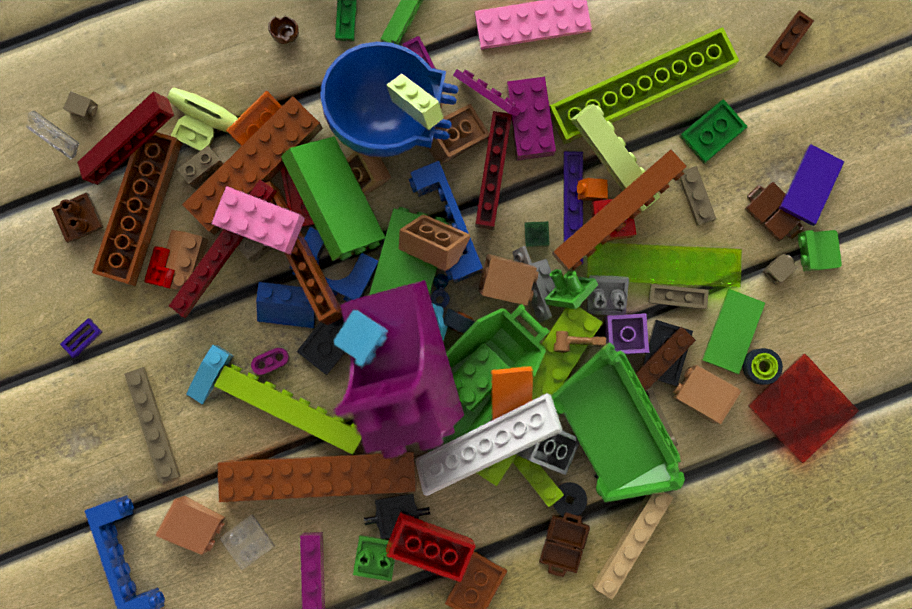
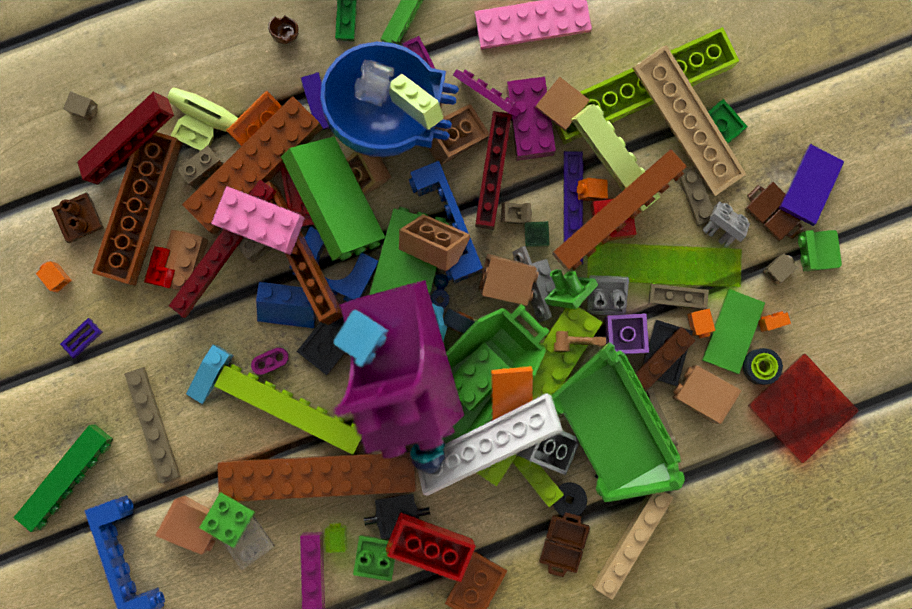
clear plate [26,111,79,159] -> none
reddish brown plate [765,10,814,67] -> none
none -> green brick [13,424,113,532]
none -> orange brick [36,261,72,293]
none -> bright green plate [199,492,255,548]
none -> dark purple tile [301,72,330,131]
none -> clear neon green brick [325,522,347,553]
none -> clear brick [354,60,394,107]
none -> hair [410,443,445,474]
none -> dark tan bracket [501,202,532,224]
none -> medium nougat tile [535,76,590,131]
none -> tan plate [633,45,746,196]
none -> orange brick [687,308,715,339]
none -> light grey plate [703,201,750,248]
none -> orange piece [758,311,791,332]

